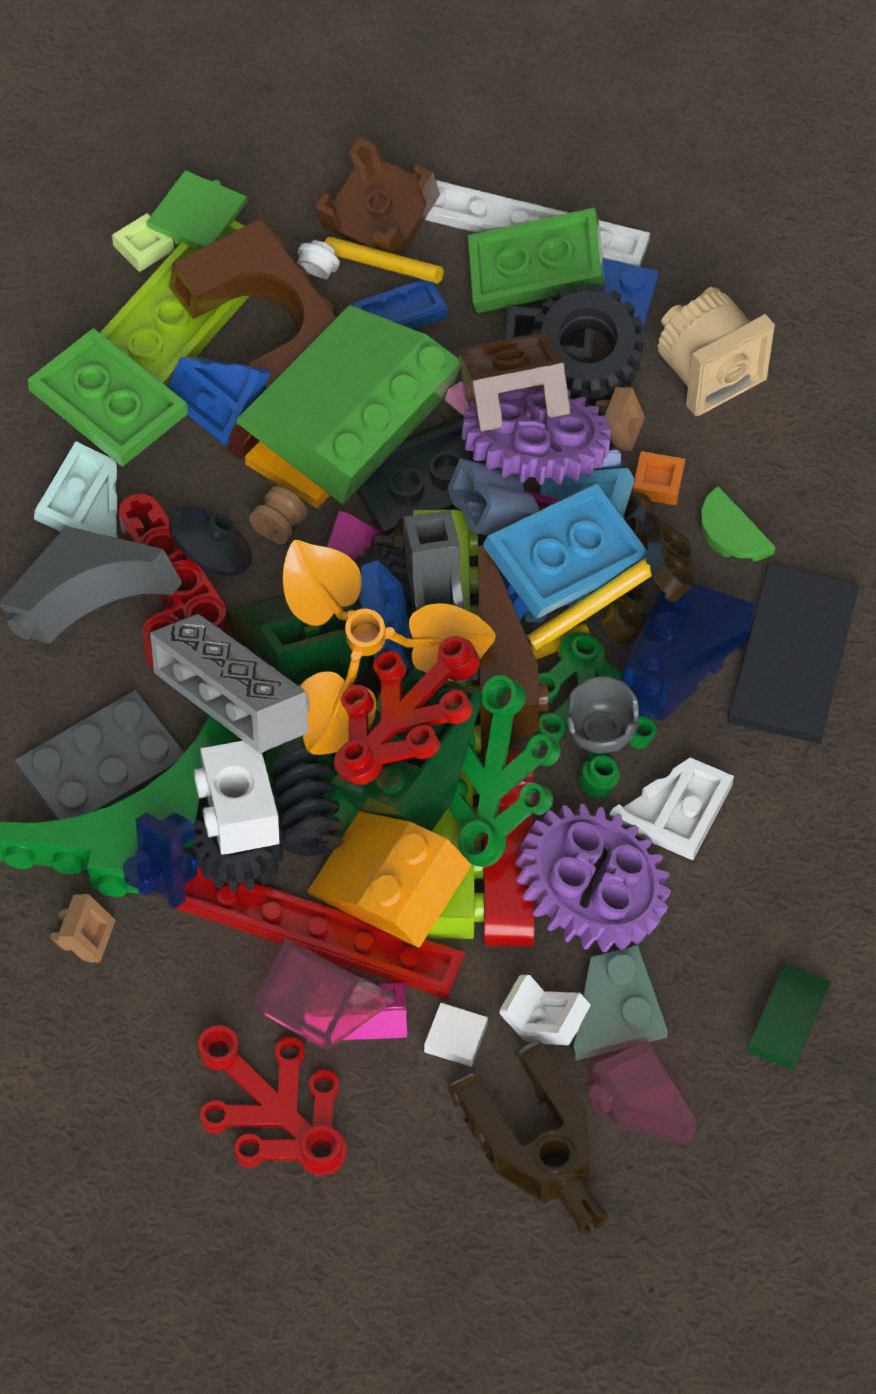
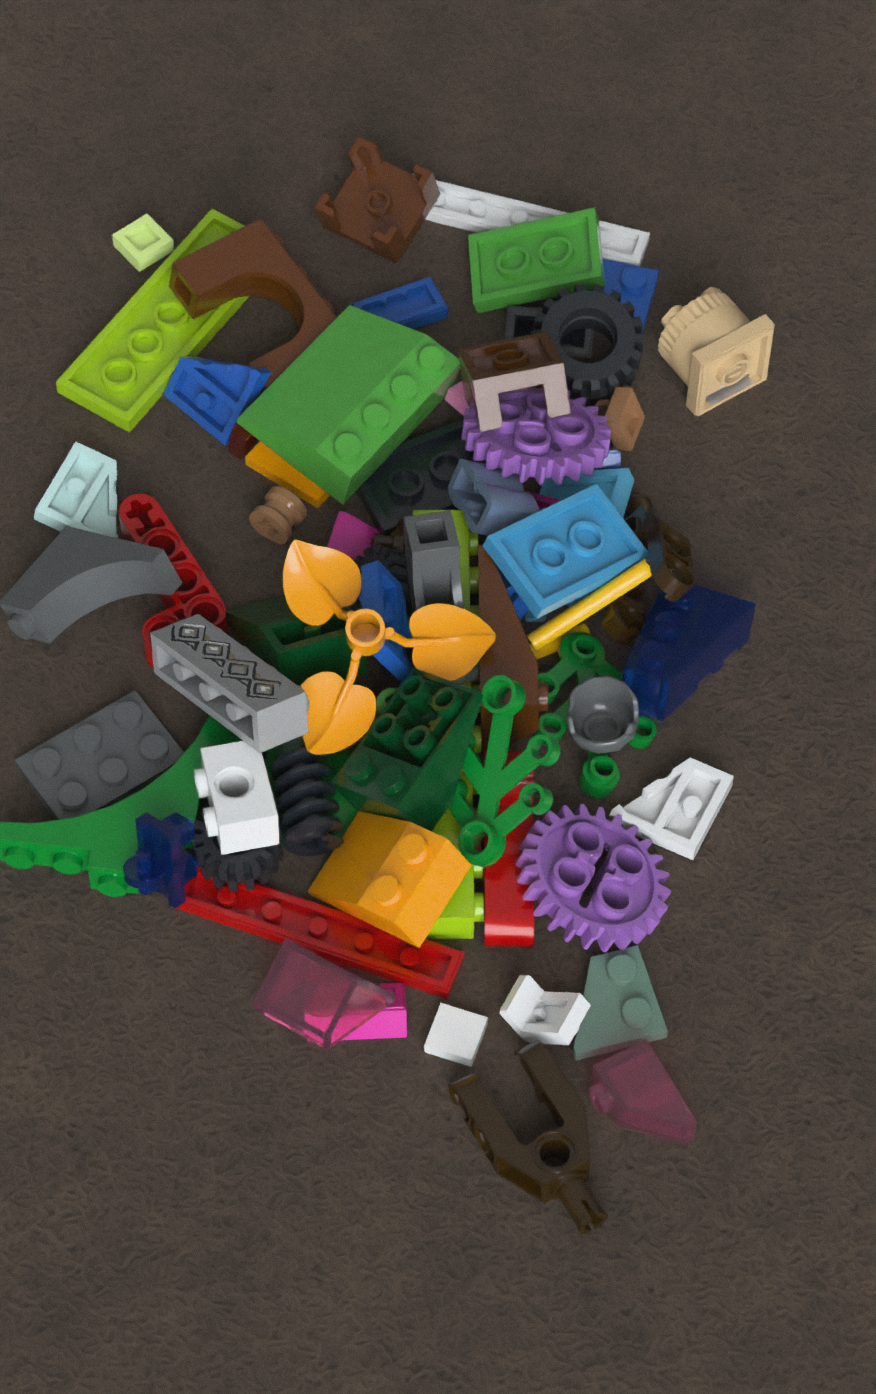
bright green plate [27,328,188,467] -> none
medium nougat tile [50,894,116,963] -> none
bright green piece [147,170,247,250] -> none
black dish [169,506,252,576] -> none
red plant [198,1025,347,1176] -> none
white plate [297,240,340,279] -> none
yellow bar [324,236,444,284] -> none
red plant [334,636,480,785] -> none
orange plate [632,451,685,506] -> none
bright green tile [701,486,775,561] -> none
black tile [728,564,860,744] -> none
dark green slope [747,964,831,1070] -> none

